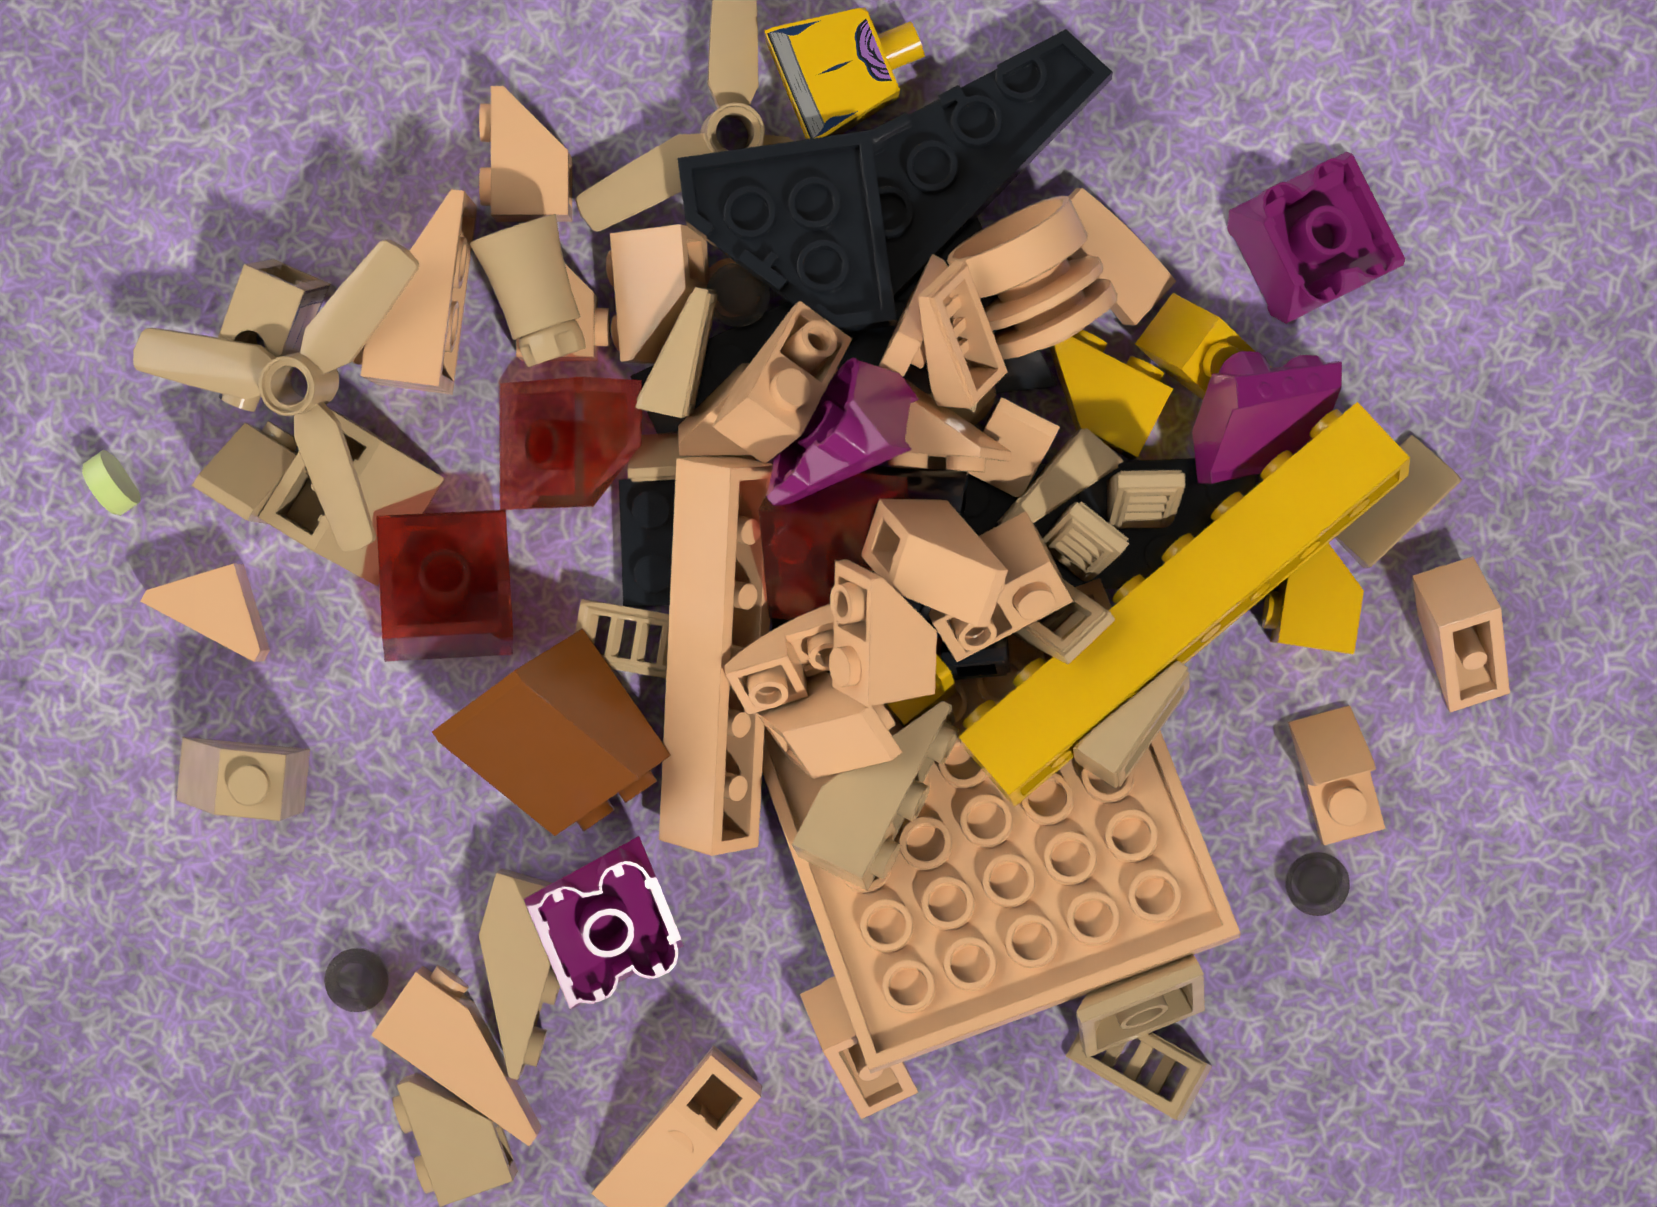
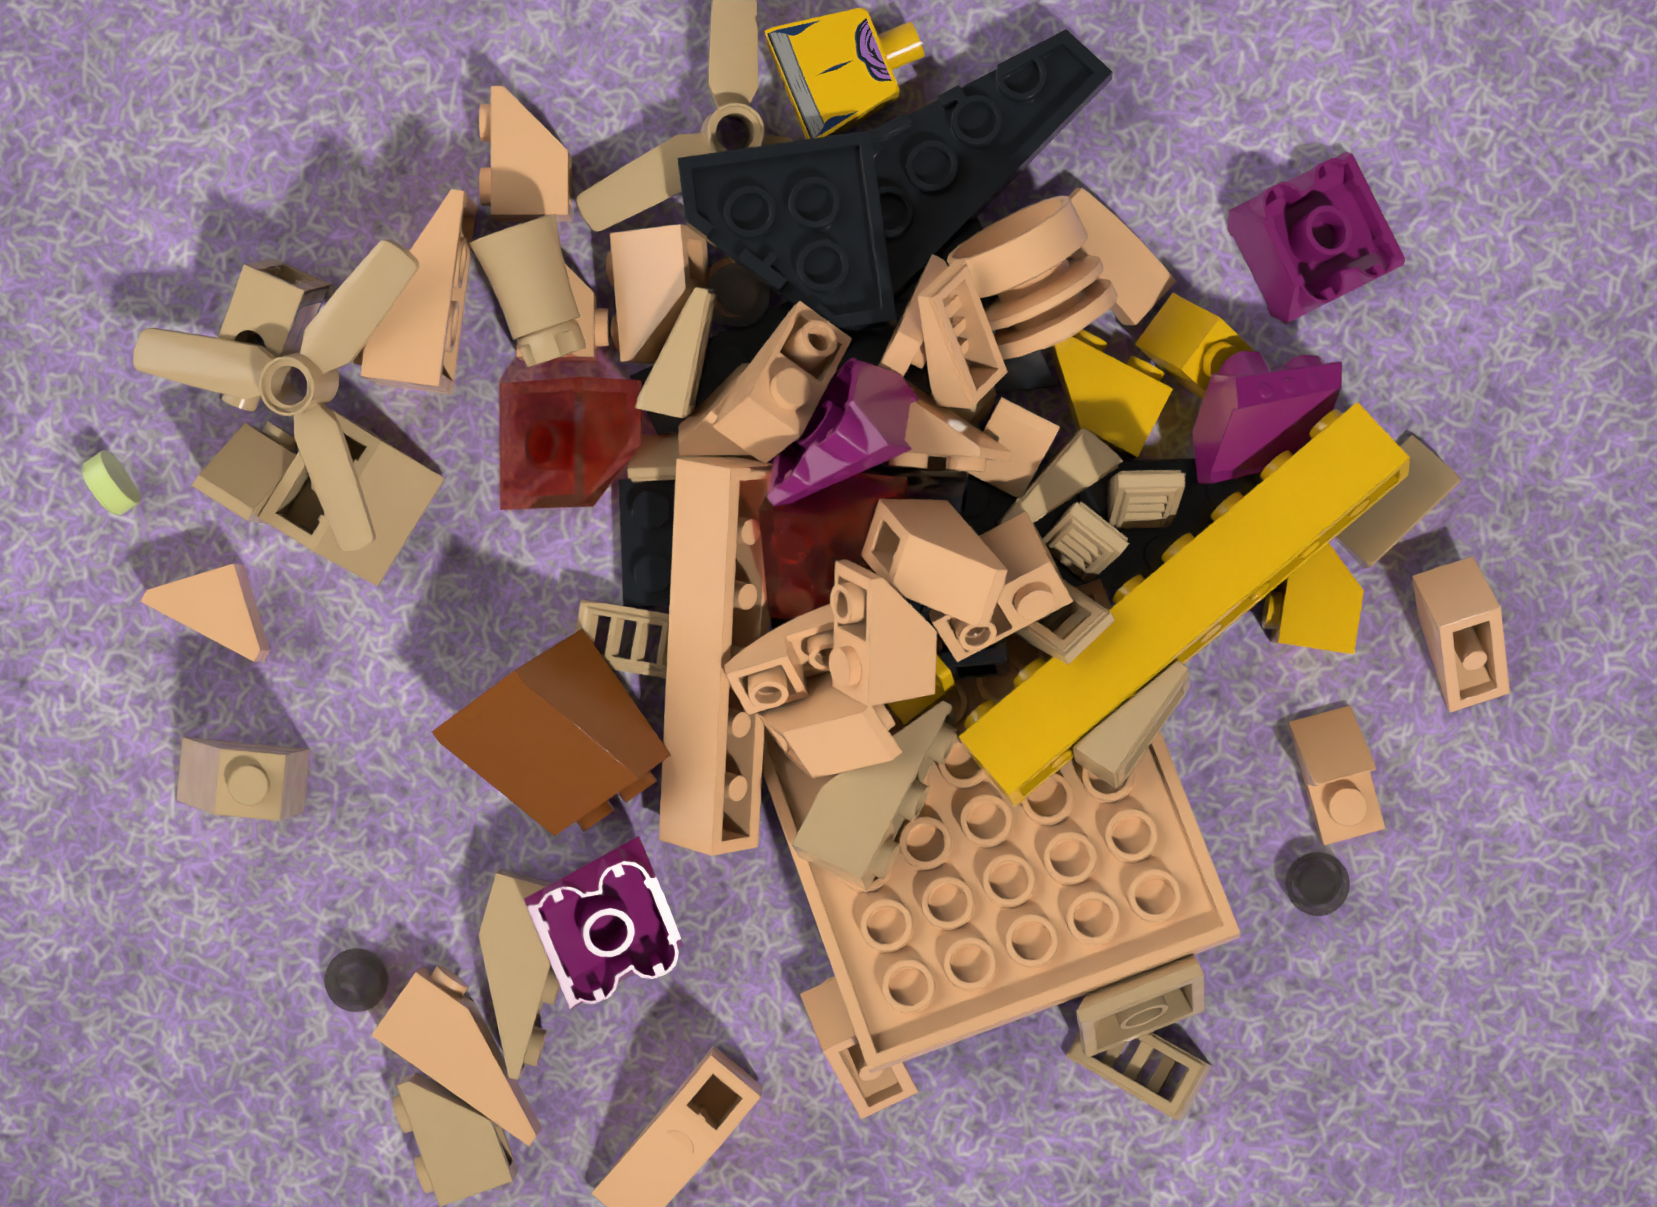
clear red slope [376,509,513,662] -> none

